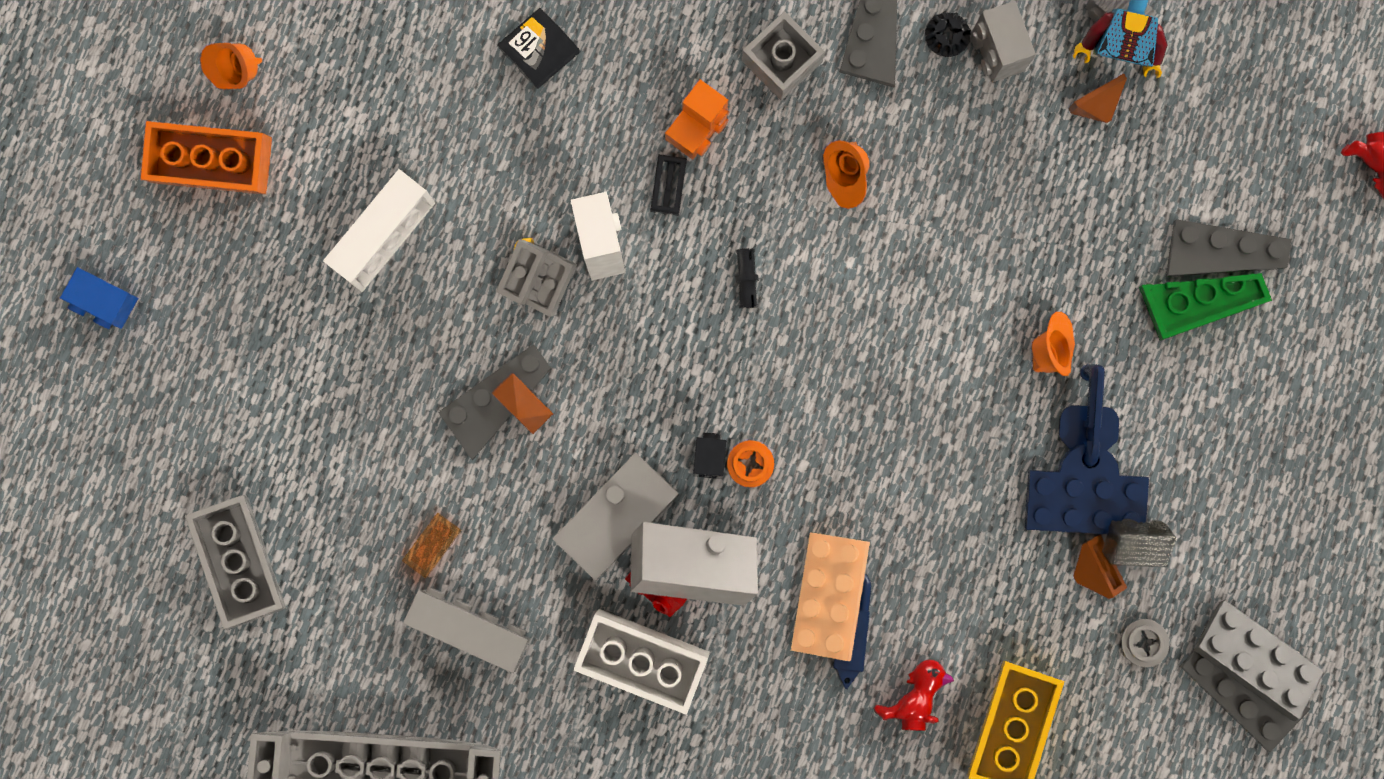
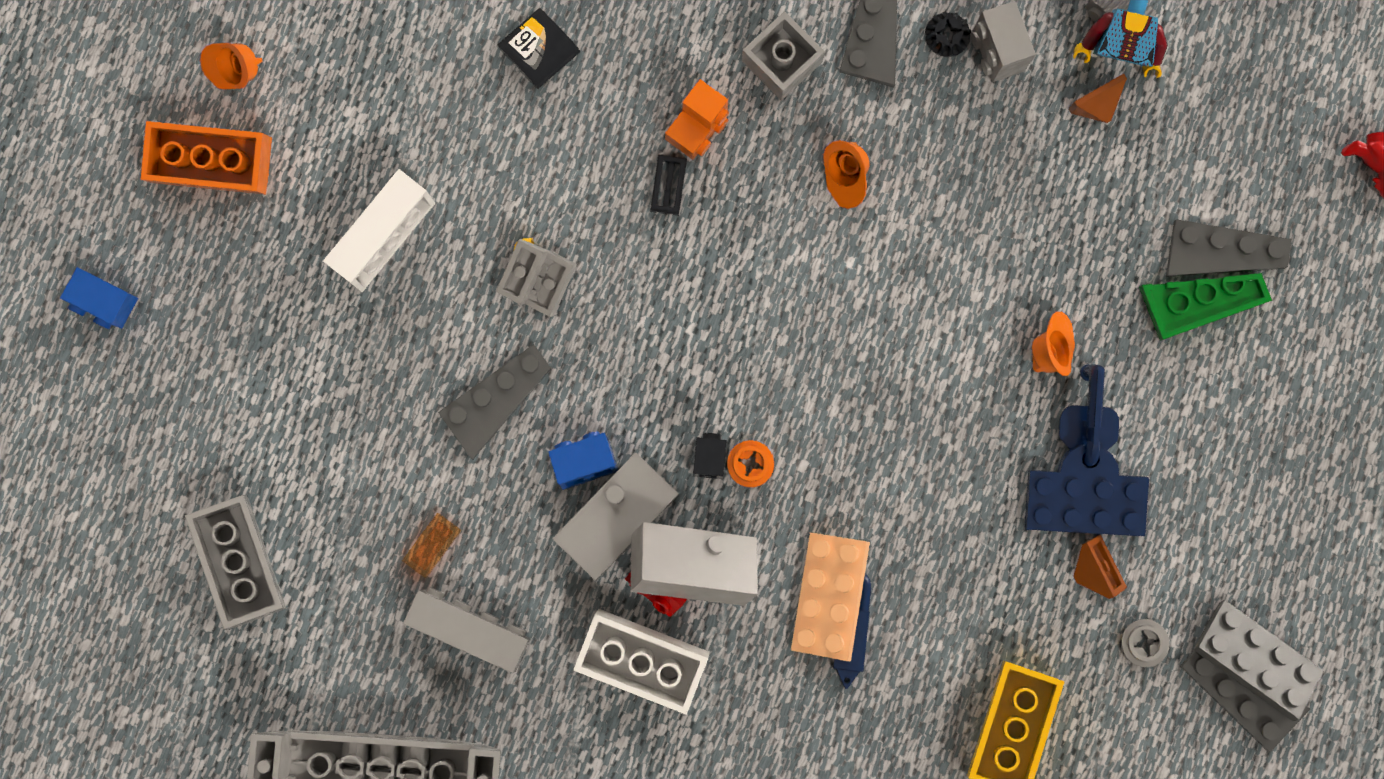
dark orange slope [492,373,553,434] -> none
white brick [571,192,625,281] -> none
black pin [735,248,759,308] -> none
red animal [873,660,954,731] -> none
clear smoke brick [1102,519,1176,567] -> none
none -> blue brick [548,431,618,490]

